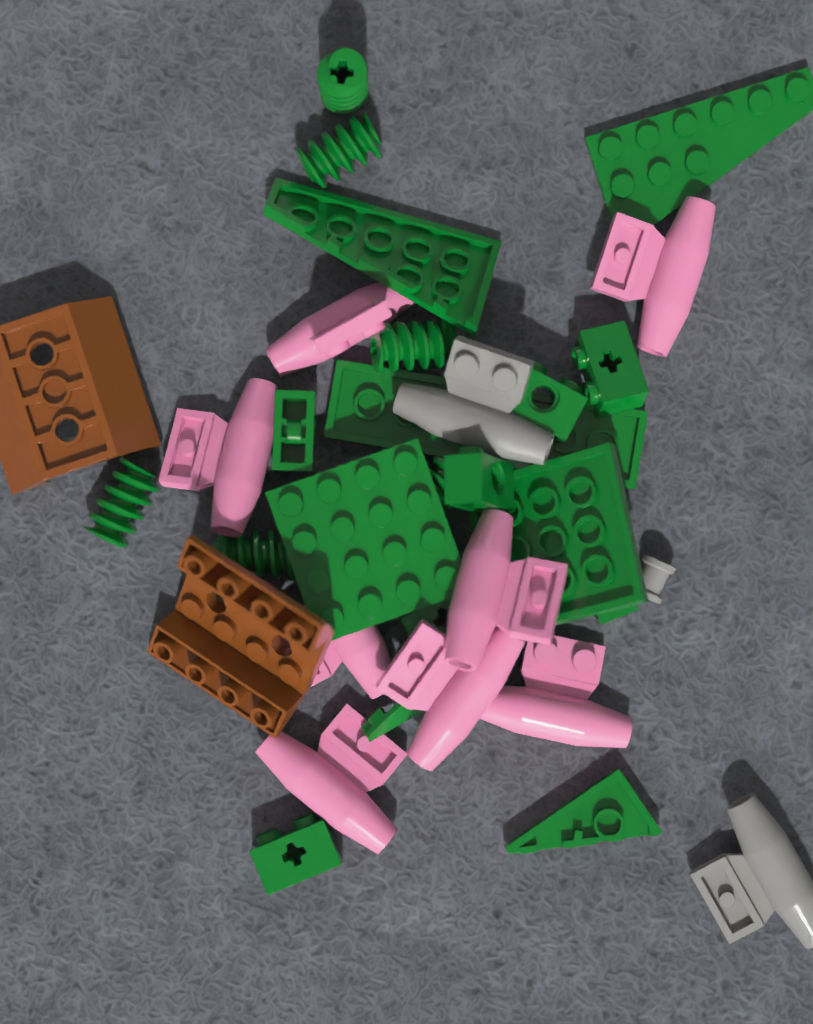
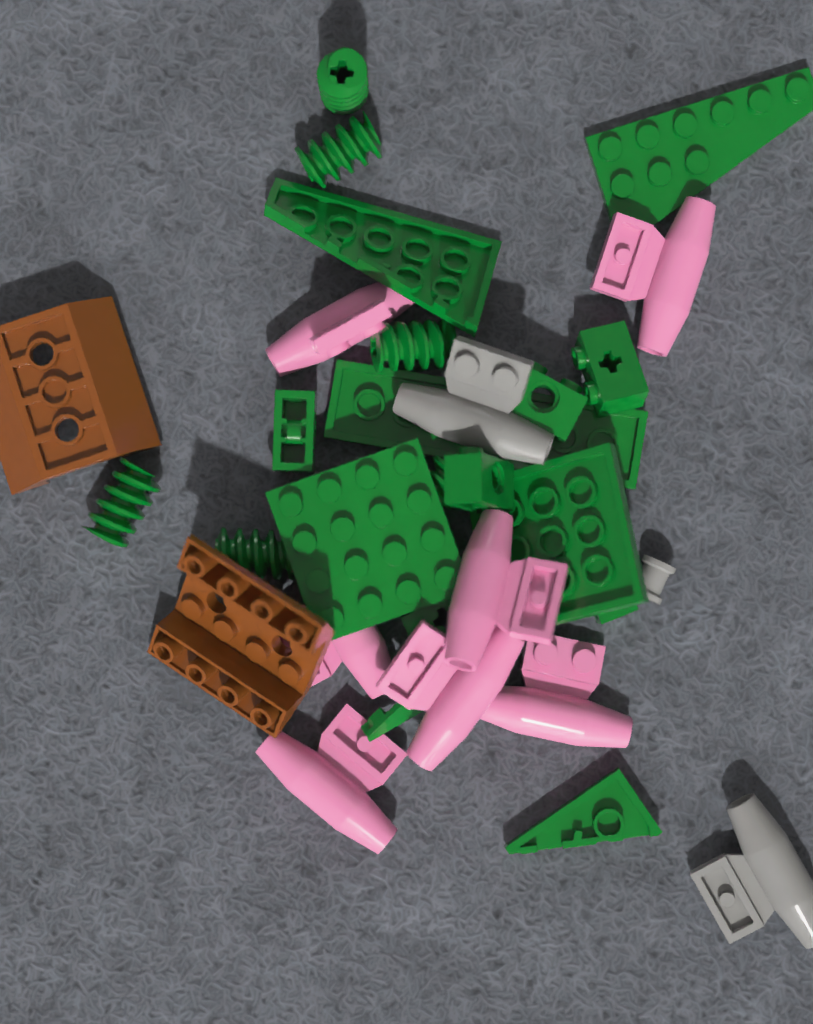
bright pink plate [158,378,278,537] -> none
green brick [249,813,343,895] -> none

